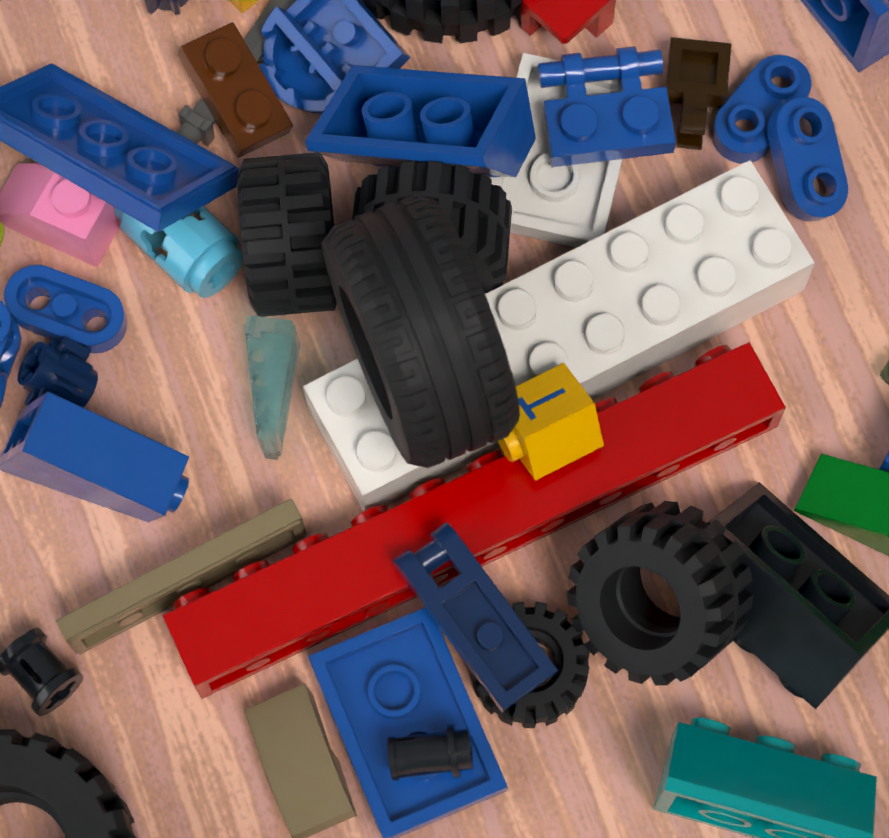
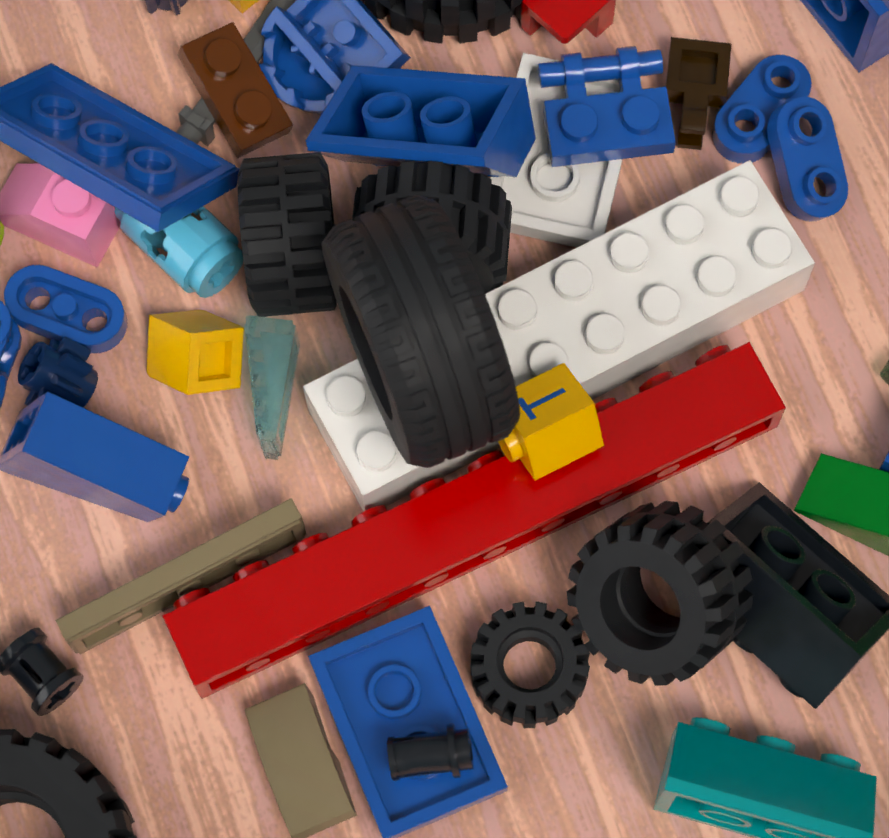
dark blue plate [392,522,558,713] -> none
none -> yellow panel [147,310,244,395]

